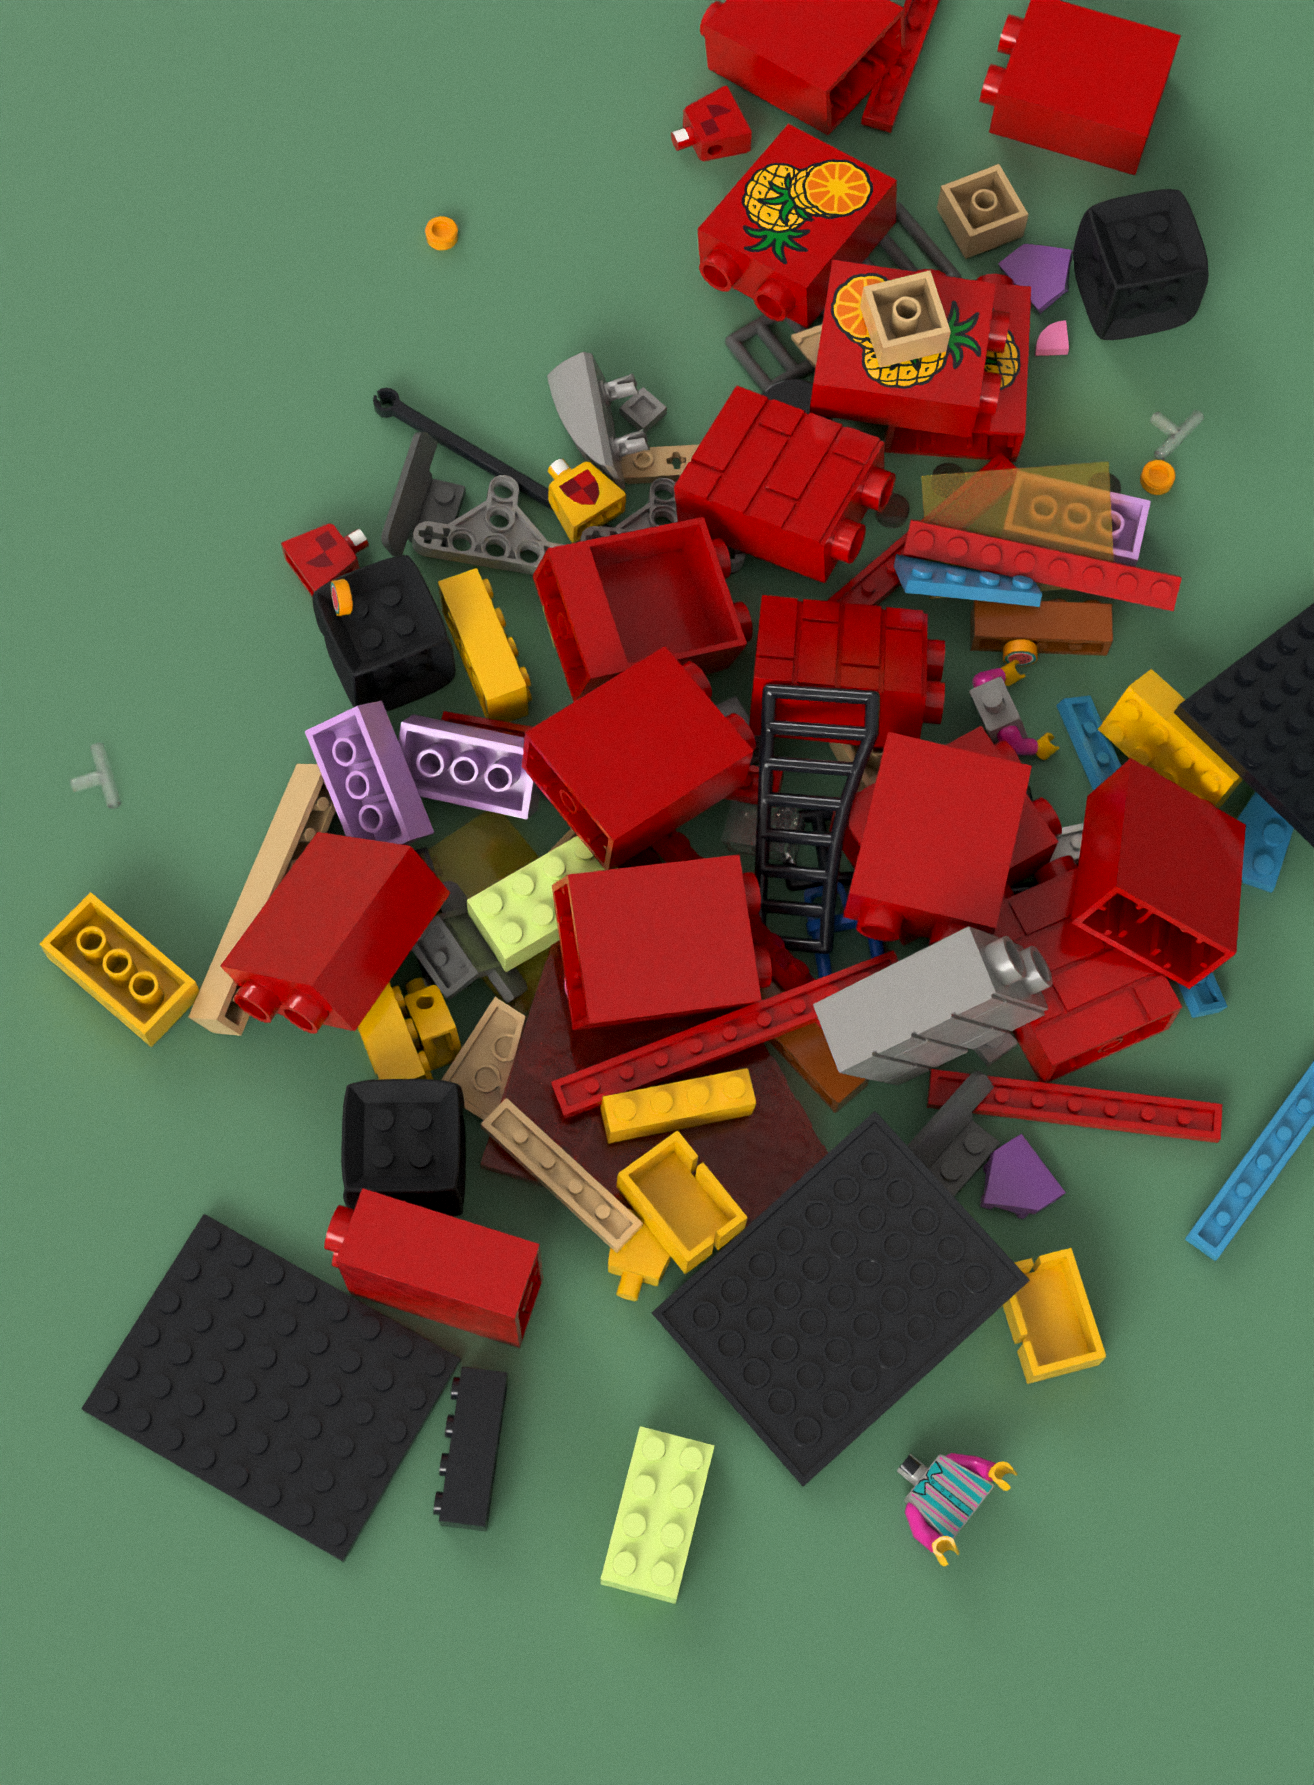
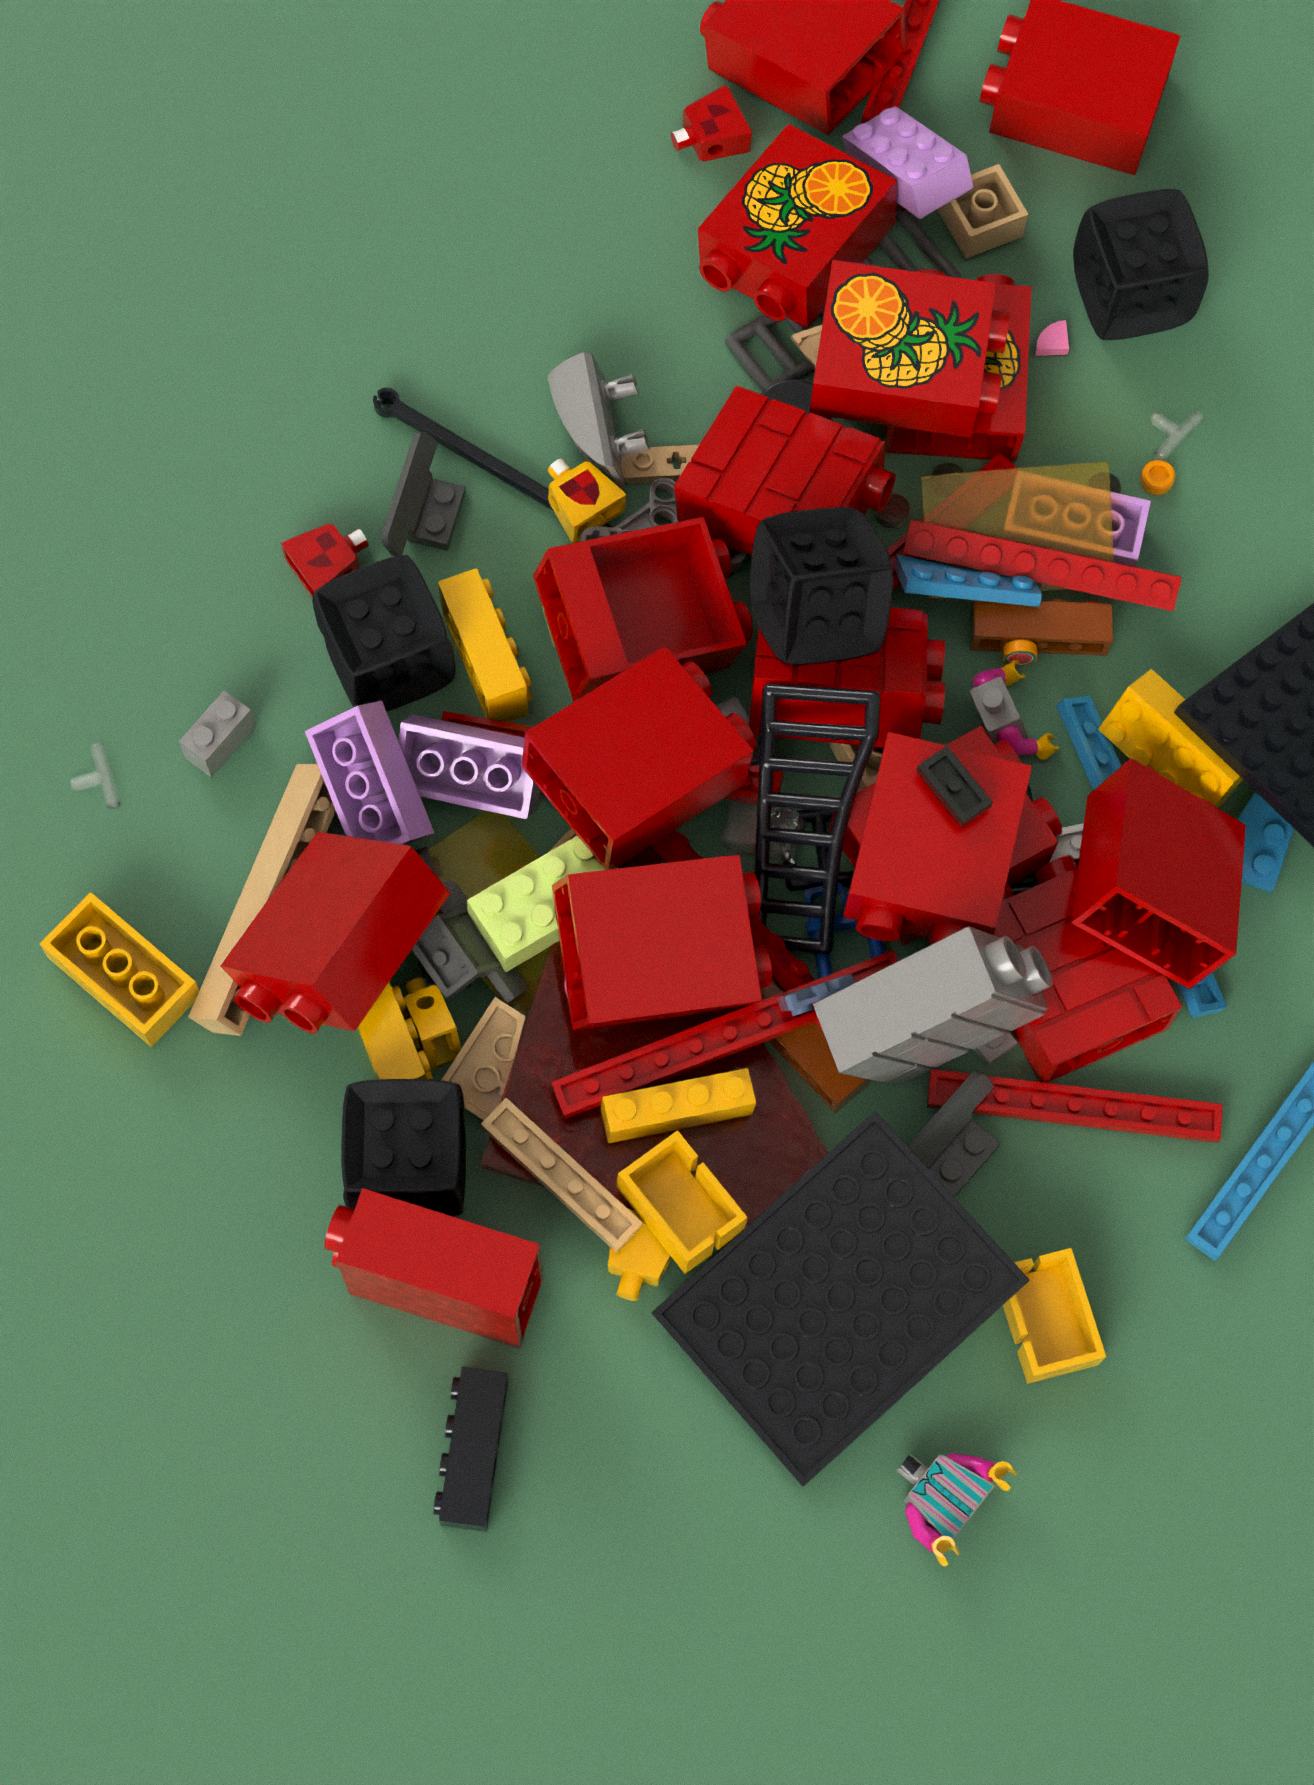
black plate [81,1214,461,1563] -> none
light orange tile [331,579,353,616] -> none
light grey beam [412,475,564,575] -> none
light orange tile [425,216,458,250] -> none
yellowish green brick [601,1426,715,1604] -> none
light grey plate [620,387,667,432] -> none
tan brick [860,270,951,368] -> none
medium lavender slope [980,1134,1066,1219] -> none
medium lavender slope [998,244,1073,314] -> none
none -> light grey brick [179,690,256,778]
none -> black piece [750,507,893,664]
none -> sand blue wing [777,974,854,1016]
none -> lavender brick [842,106,974,219]
none -> pearl dark grey plate [916,746,993,828]

